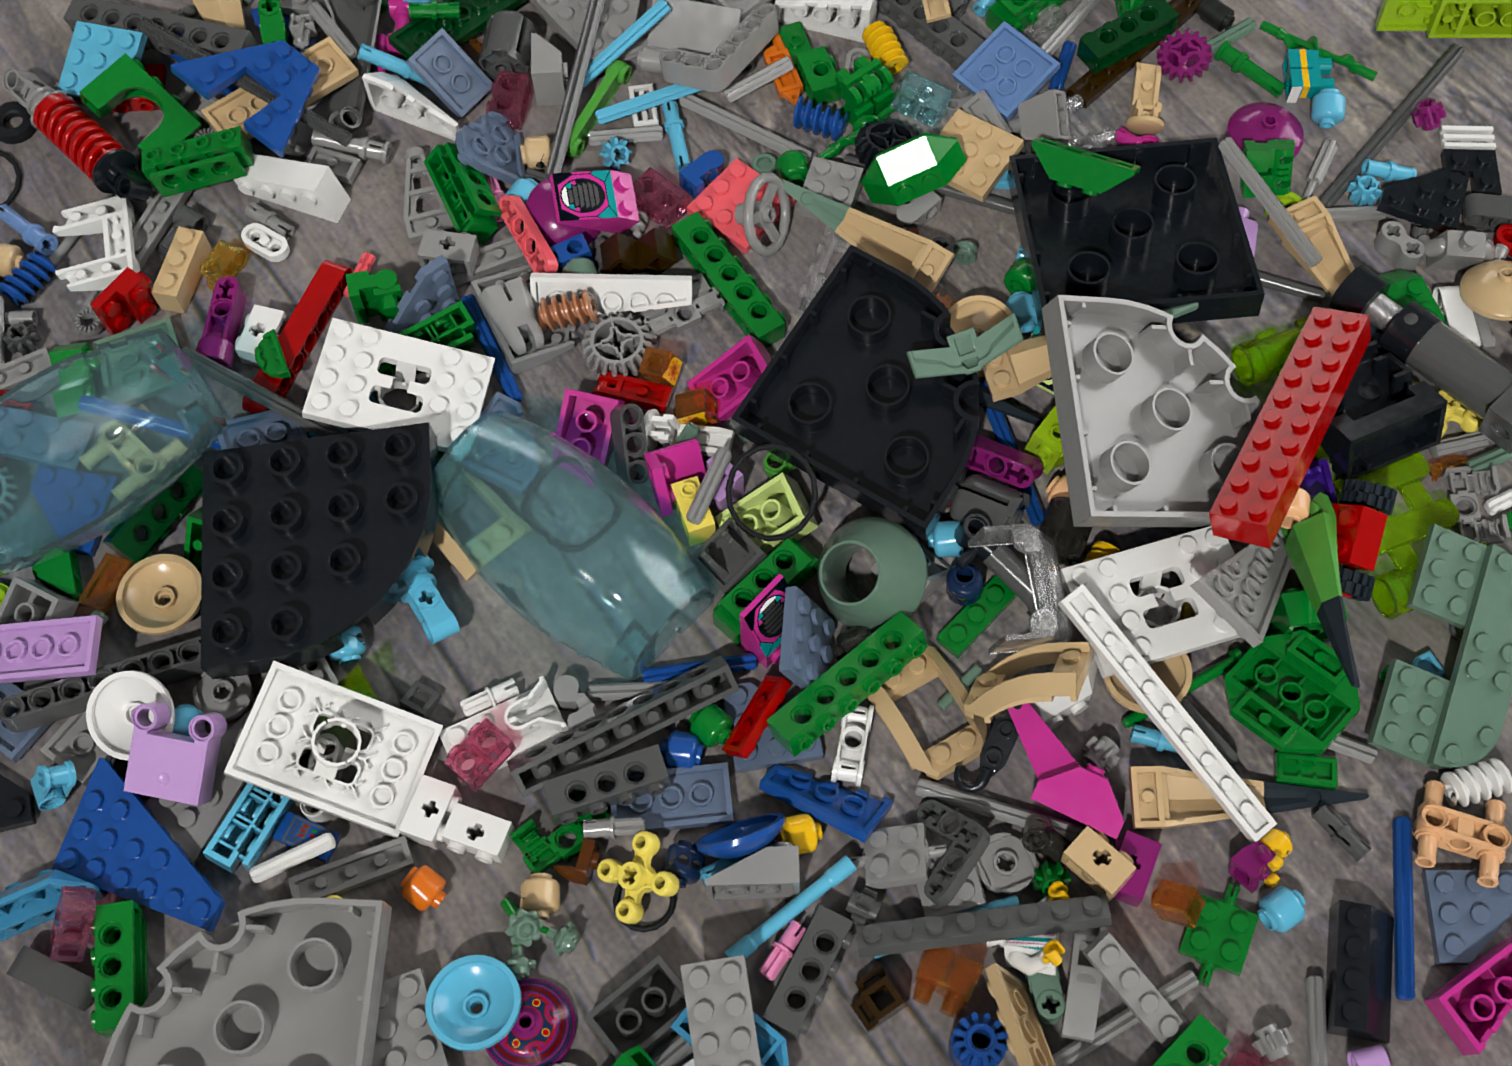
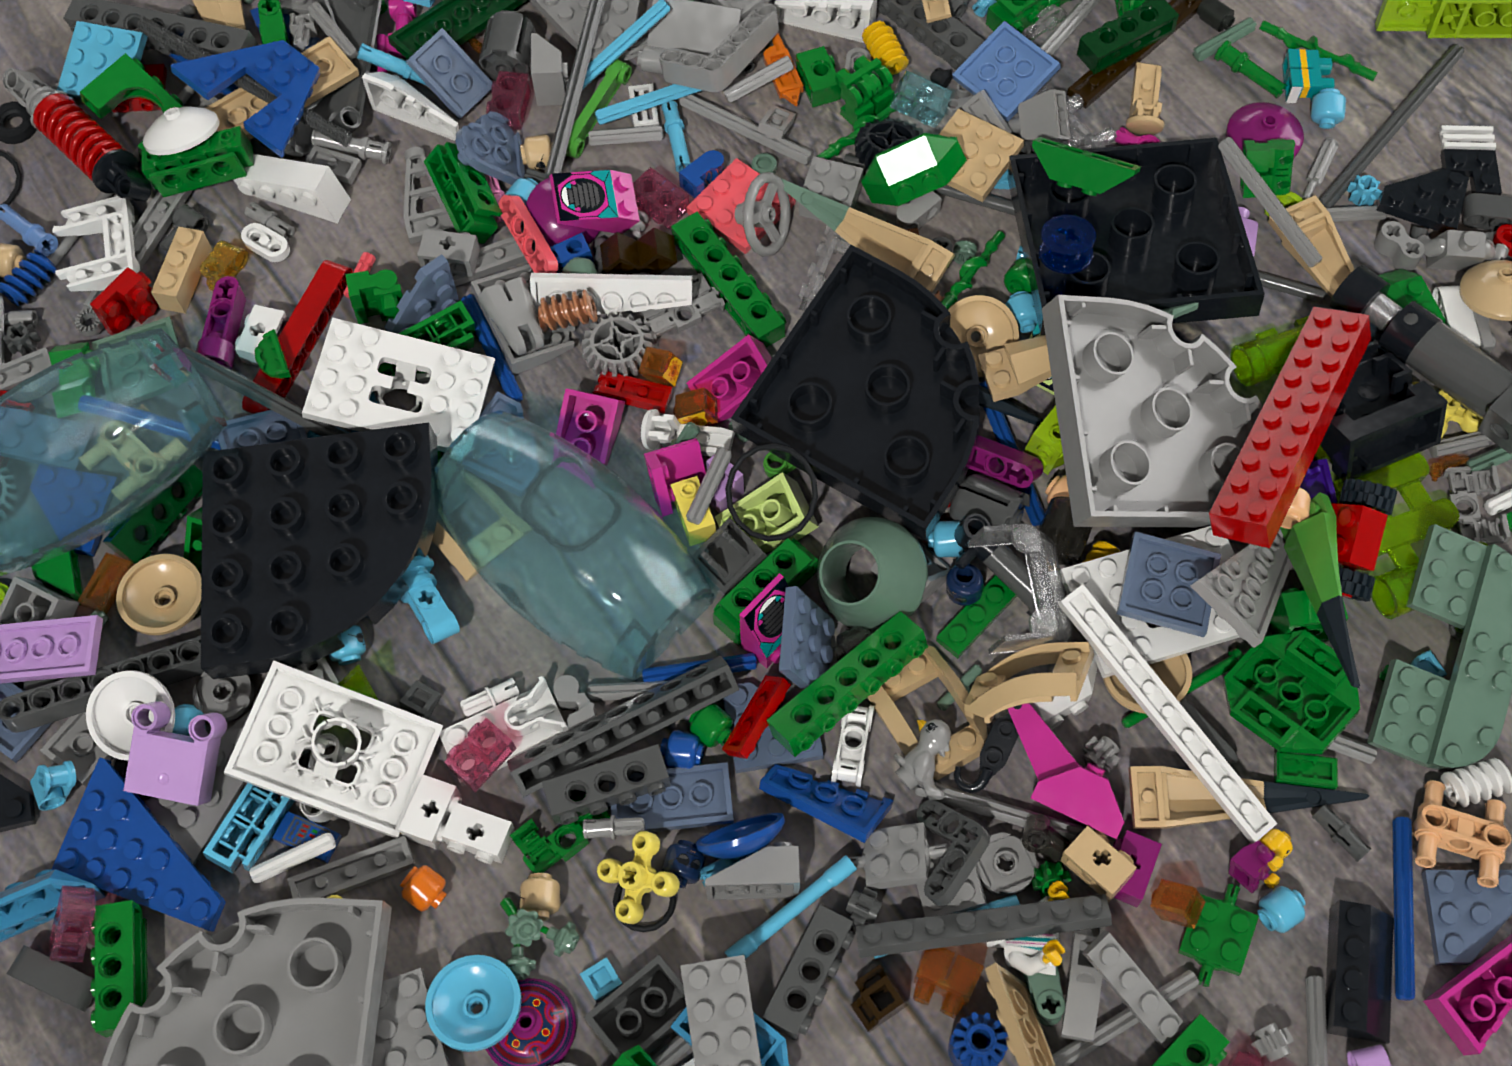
green pin [409,0,460,21] -> none
reddish brown plate [554,838,602,886] -> none
medium azure gear [598,136,632,170] -> none
dark grey beam [610,404,649,485] -> none
bright pink axle [759,920,807,981] -> none
green head [775,150,809,187] -> none
yellow head [776,813,823,855] -> none
green plate [778,21,812,68] -> none
blue piece [793,96,849,142] -> none
sand green plate [906,312,1024,379] -> none
blue axle [1047,41,1077,91] -> none
medium azure pin [1130,724,1177,753] -> none
magenta gear [1157,29,1212,83] -> none
medium azure pin [1361,159,1417,182] -> none
magenta gear [1411,98,1447,131] -> none
none -> white dish [143,106,219,155]
none -> medium azure tile [580,957,623,1003]
none -> light grey plate [757,105,796,140]
none -> light grey animal [893,719,951,801]
none -> black piece [930,68,952,90]
none -> green piece [941,231,1005,310]
none -> clear blue piece [1039,215,1096,274]
none -> sand blue plate [1116,531,1221,638]

